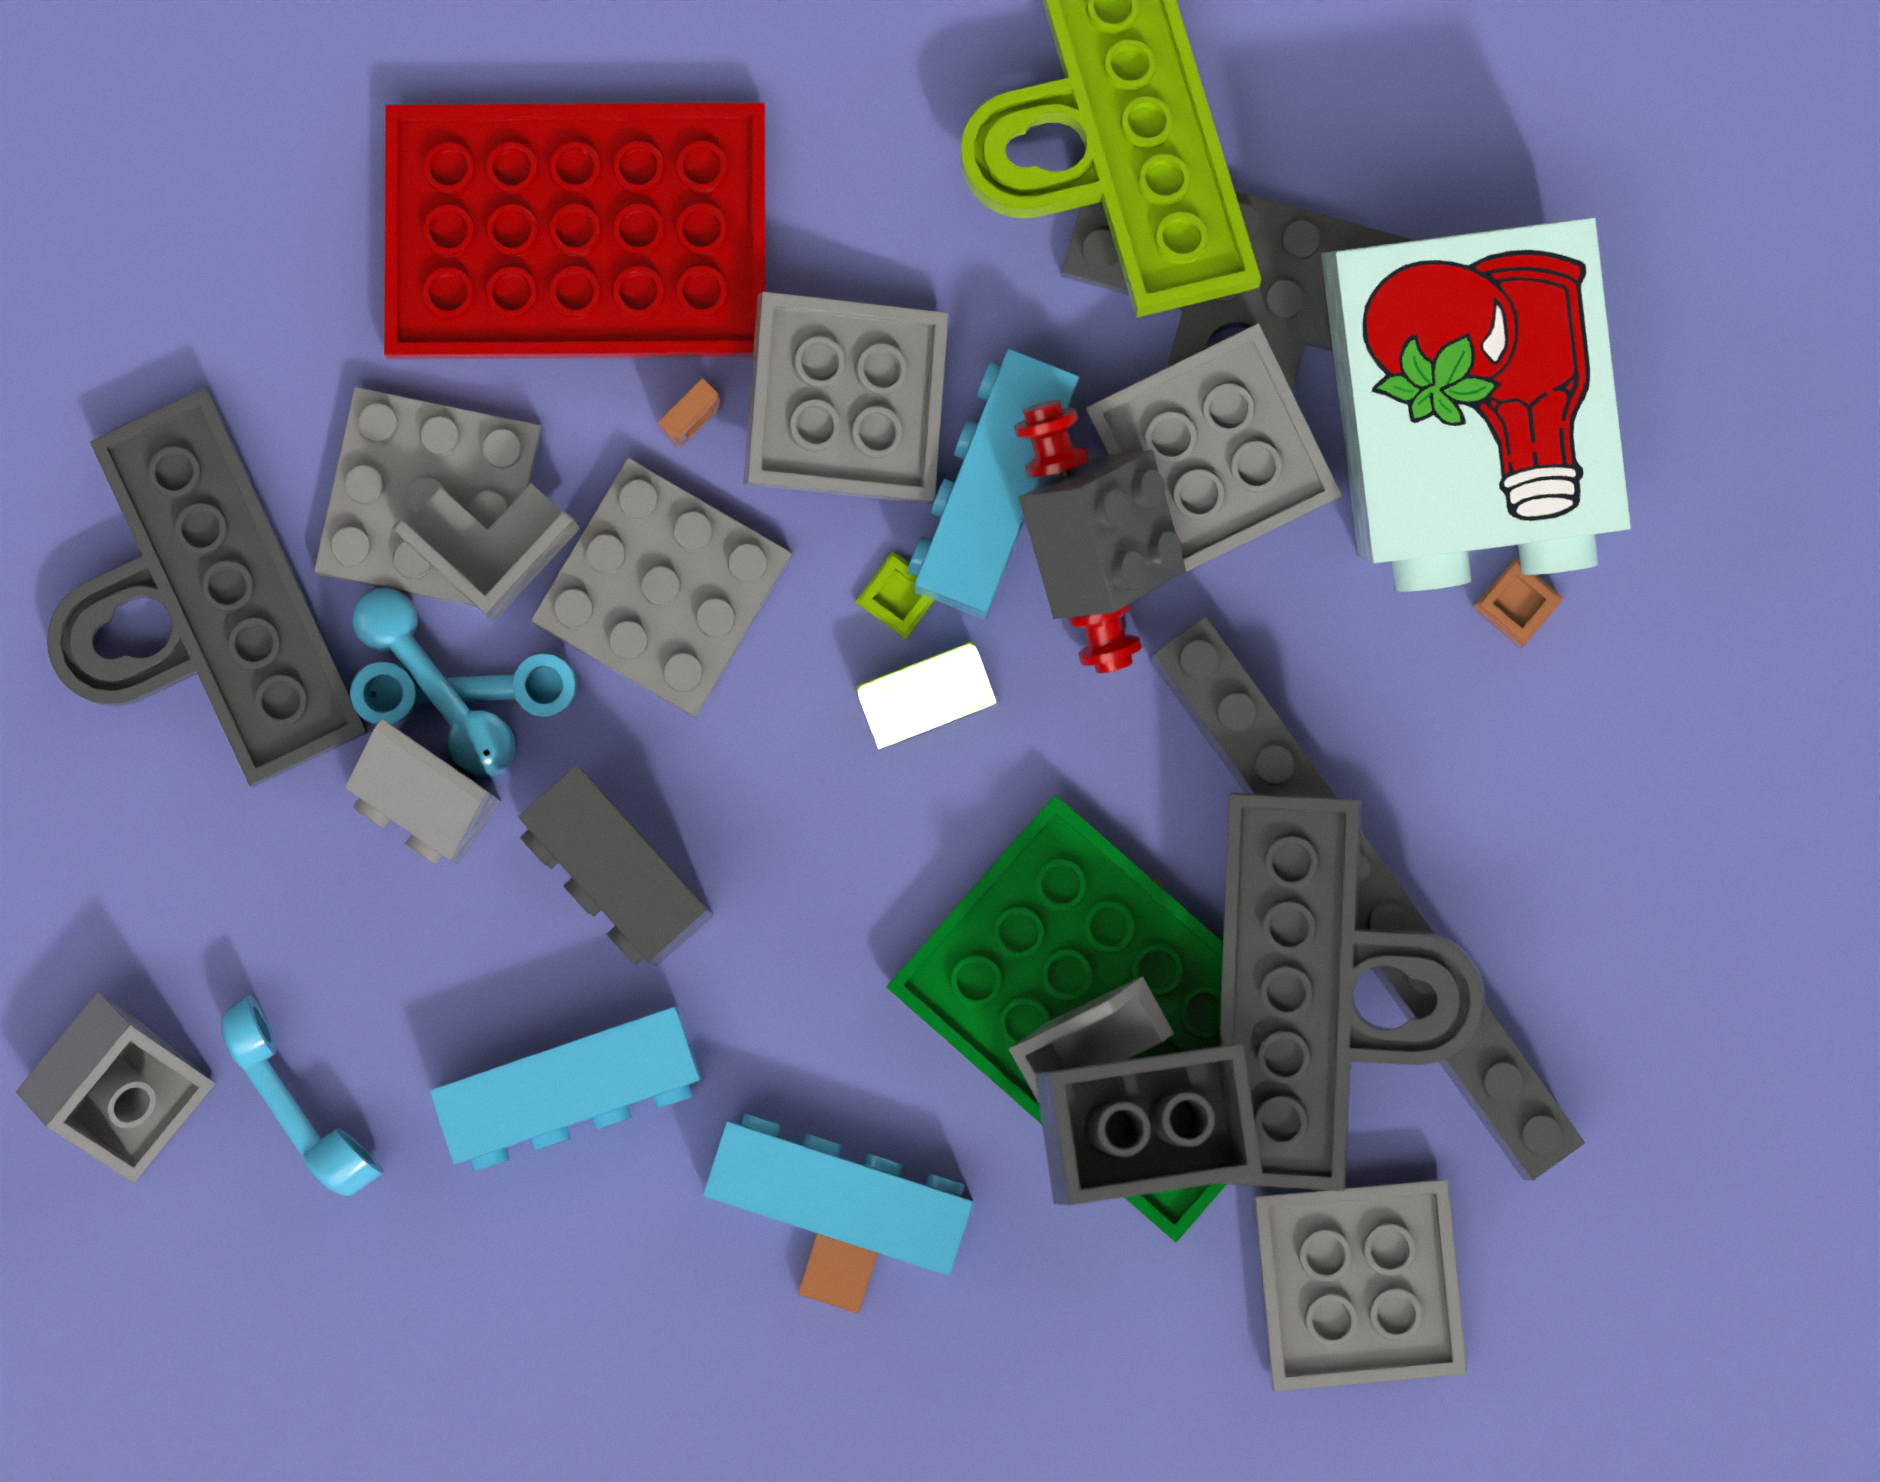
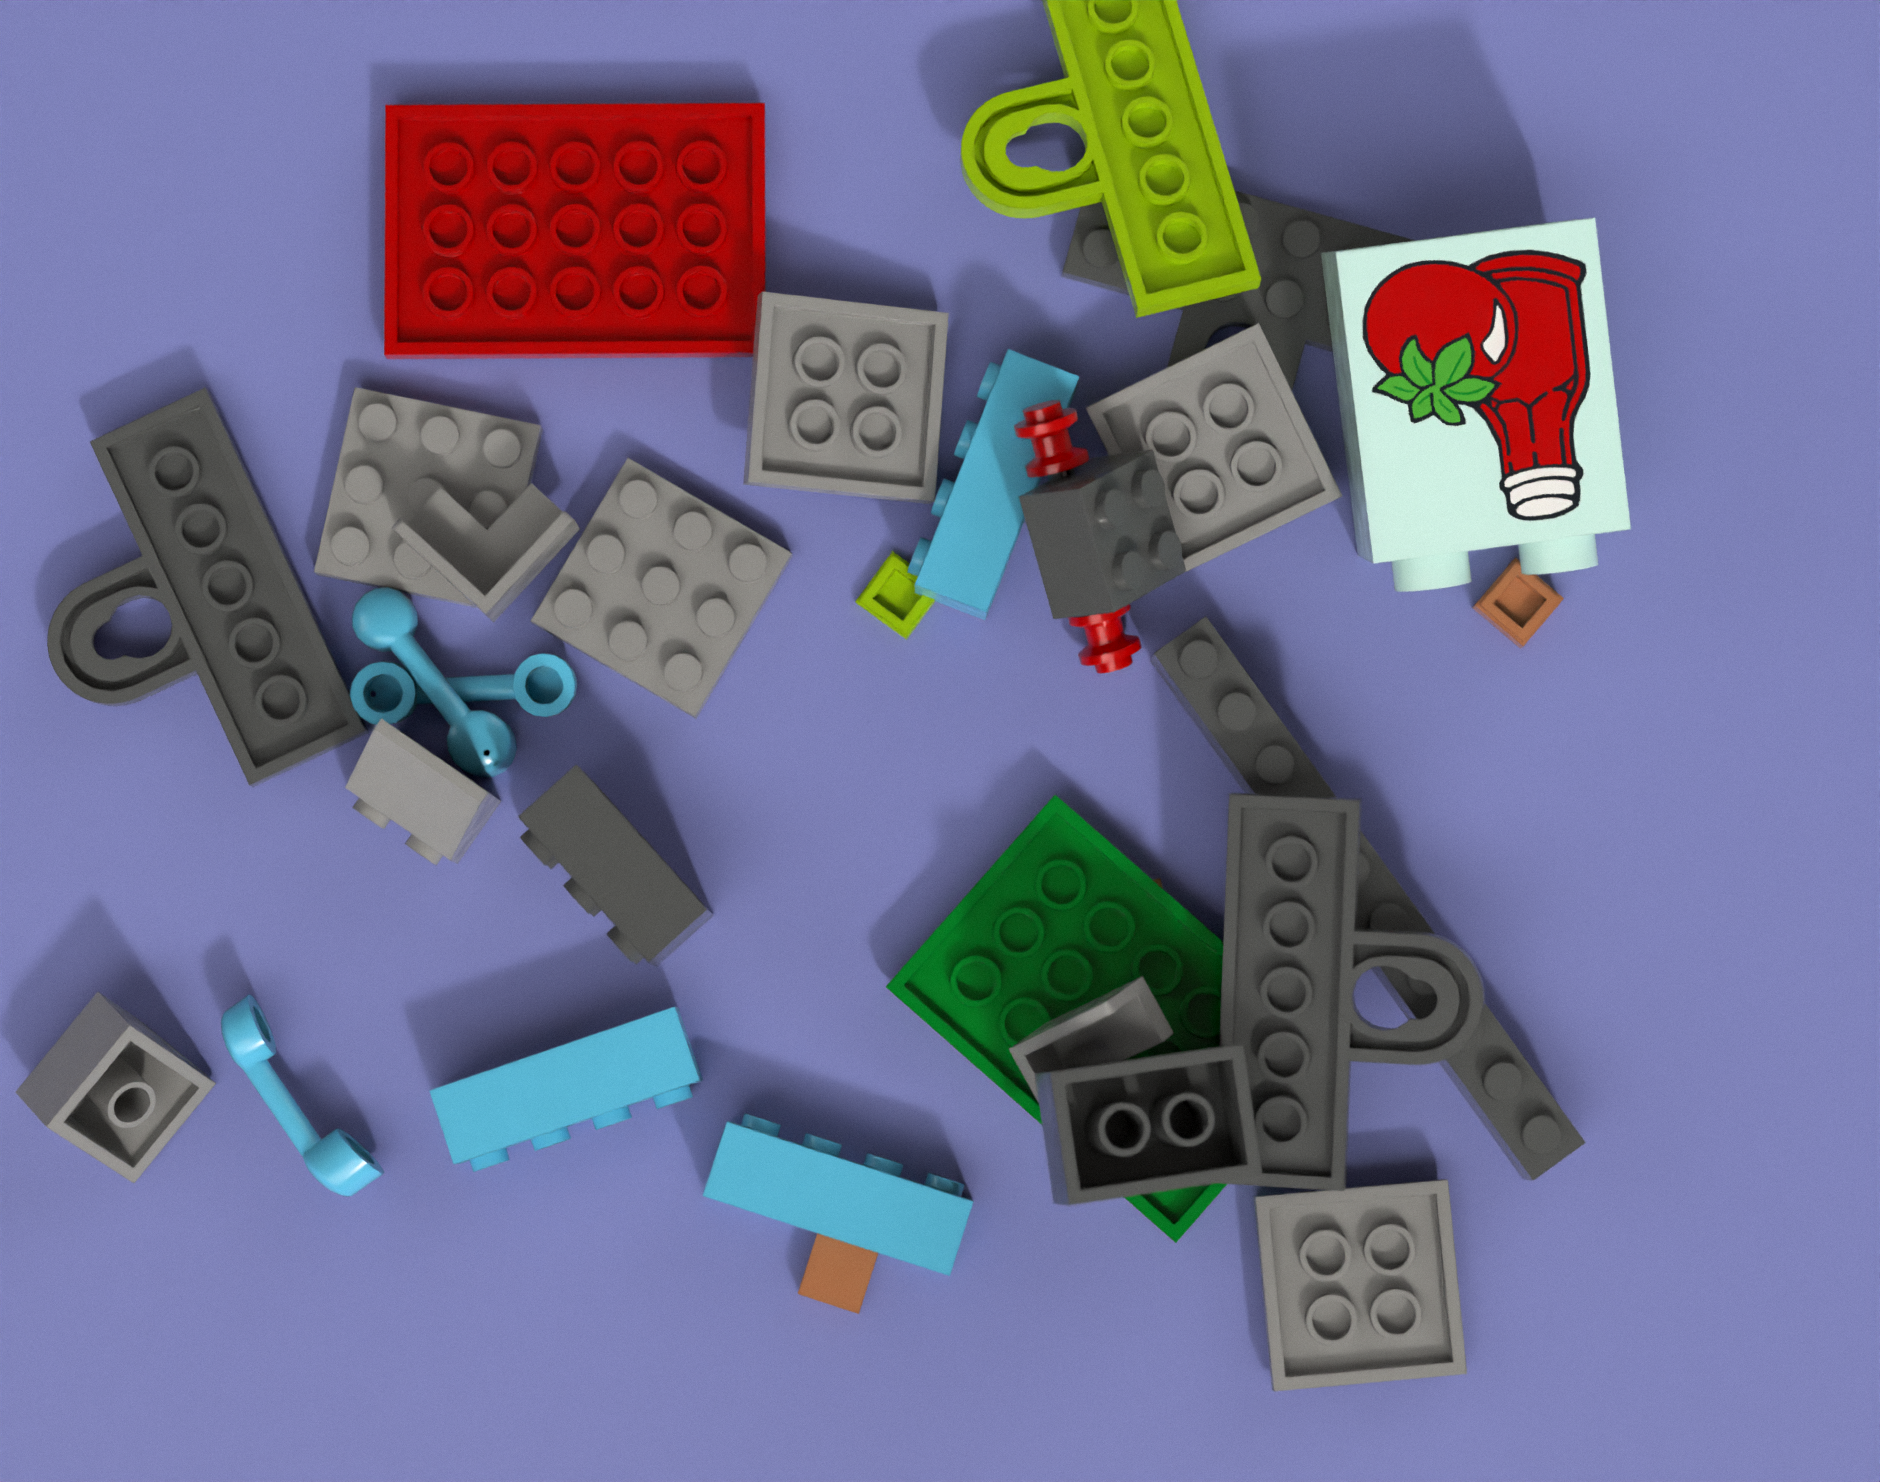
nougat tile [657,378,721,448] -> none
slope [855,641,997,750] -> none

